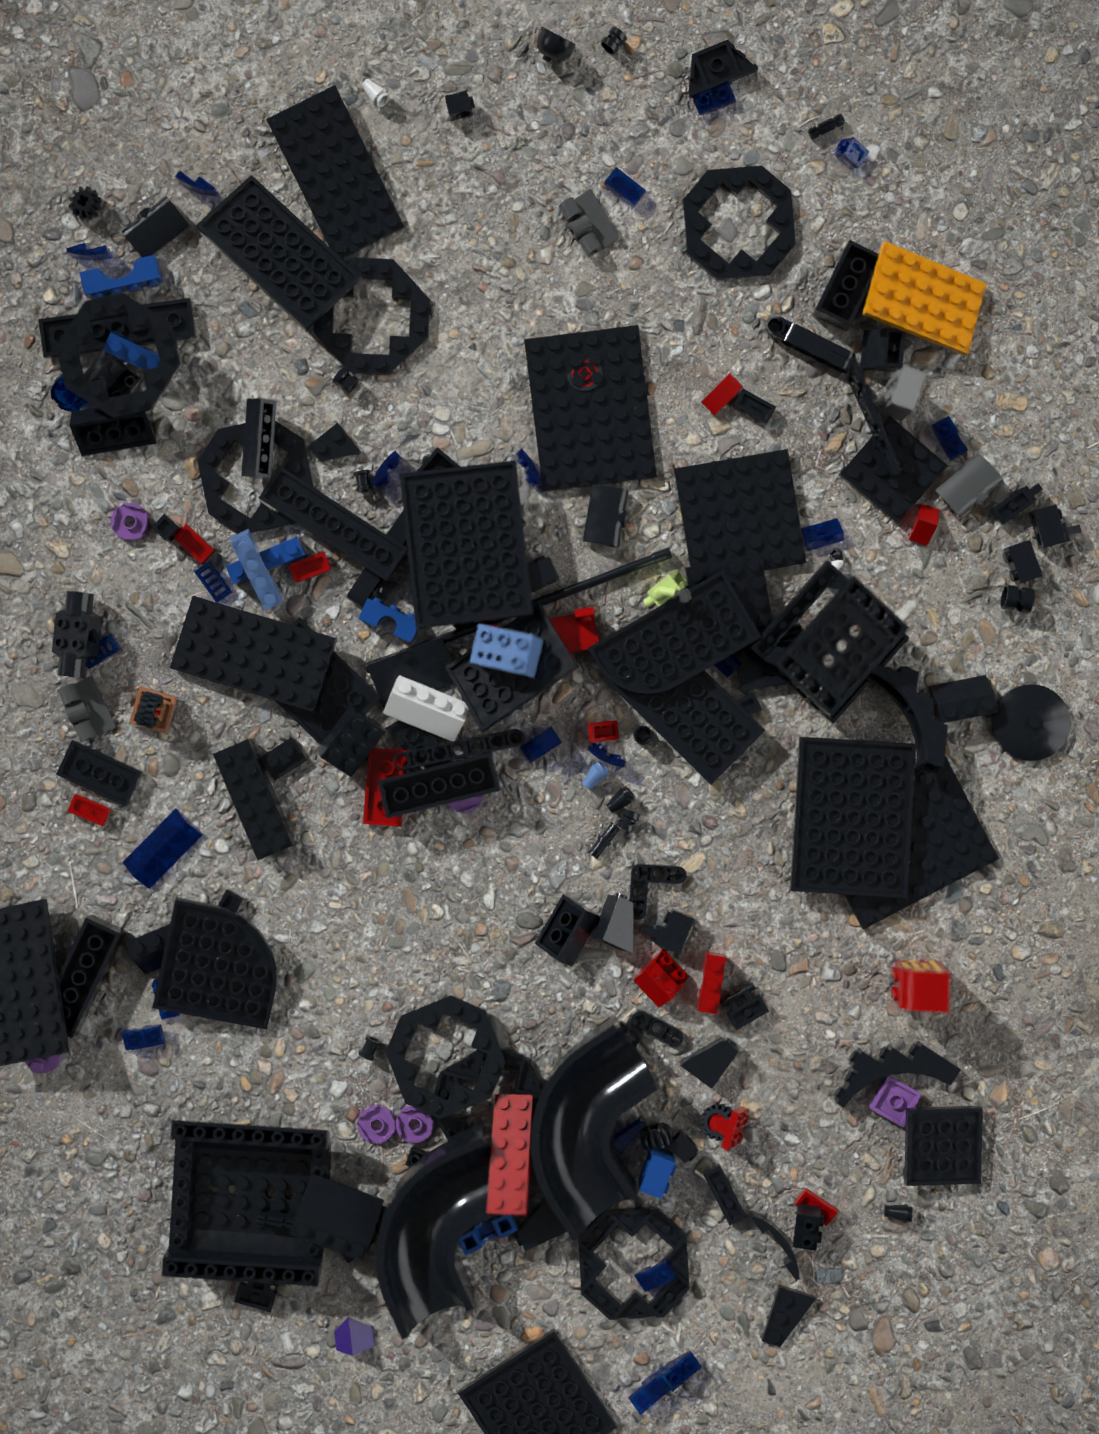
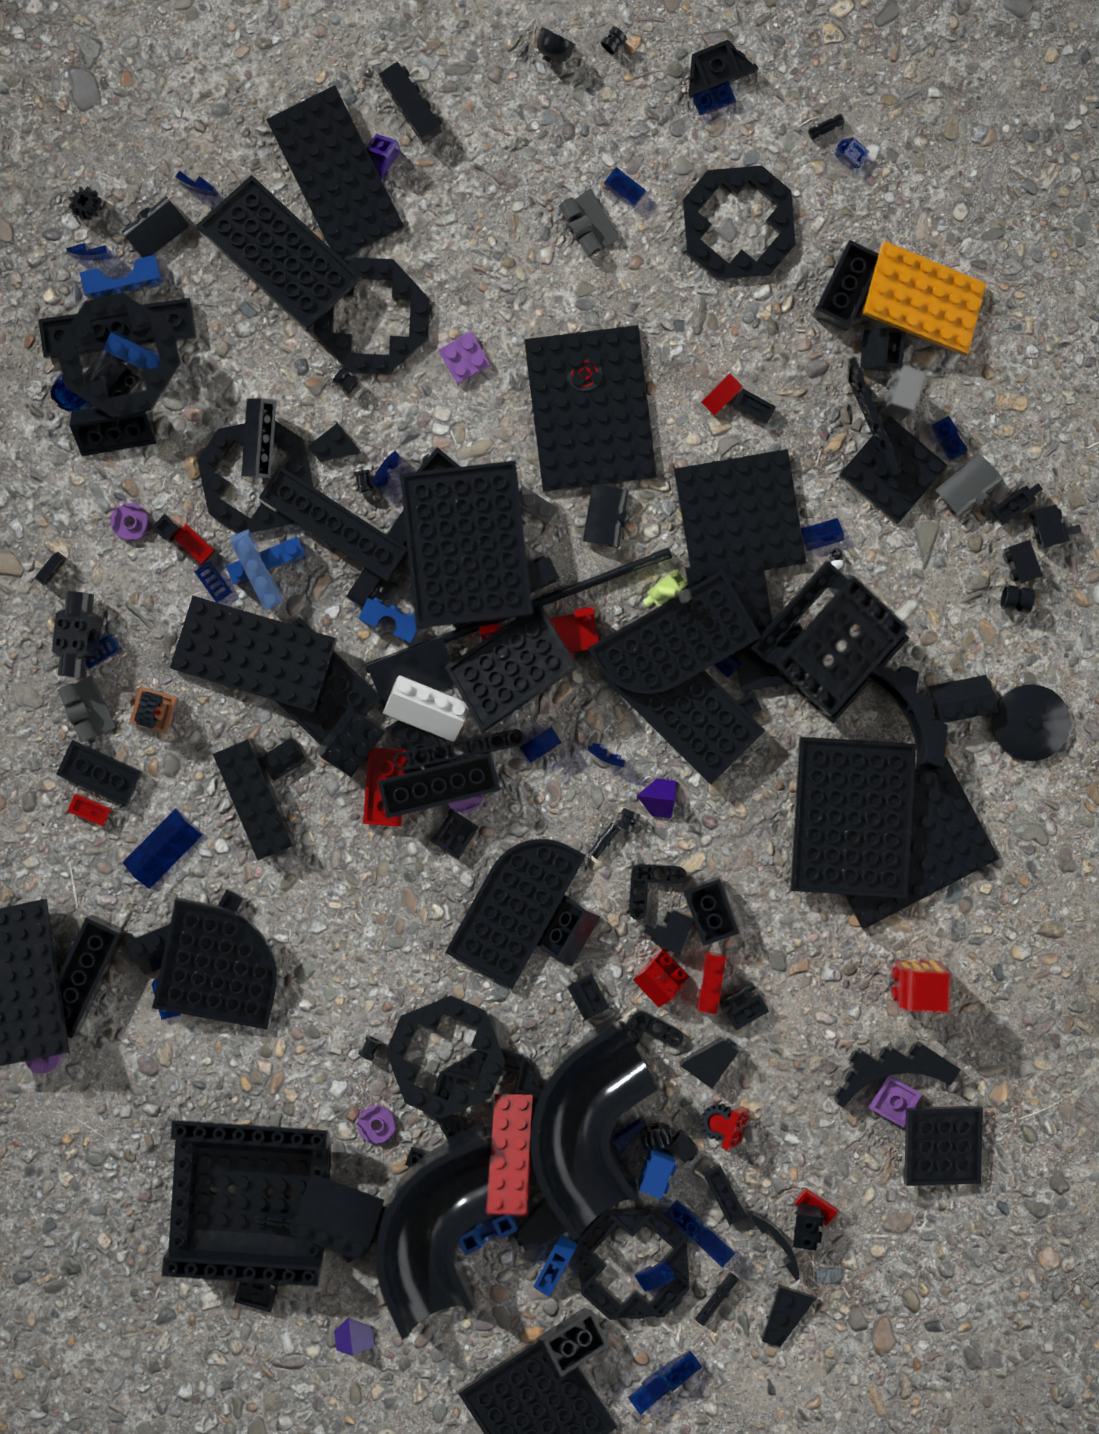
clear blue slope [121,1024,166,1050] -> none
red plate [289,552,332,583] -> none
white cone [362,79,389,107] -> none
medium lavender tile [396,1105,434,1143] -> none
black brick [445,90,475,121] -> none
medium blue piece [470,624,543,678] -> none
clear blue slope [516,448,542,488] -> none
medium blue cone [582,761,609,790] -> none
red slope [588,720,619,743] -> none
black slope [592,893,633,953] -> none
black cone [606,786,635,813] -> none
black wheel [633,726,653,745] -> none
black piece [765,316,856,374] -> none
black cone [884,1204,913,1224] -> none
red slope [908,503,939,546] -> none
none -> black beam [35,552,67,586]
none -> dark purple slope [366,134,401,180]
none -> black brick [379,61,442,144]
none -> black plate [430,808,479,859]
none -> medium lavender plate [438,331,490,385]
none -> black plate [445,839,586,990]
none -> flat silver plate [518,482,558,525]
none -> blue slope [533,1235,578,1297]
none -> black brick [536,1308,609,1377]
none -> black plate [567,973,609,1021]
none -> dark purple slope [637,778,676,818]
none -> clear blue slope [664,1200,735,1268]
none -> black slope [683,876,740,946]
none -> black pin [695,1272,739,1326]

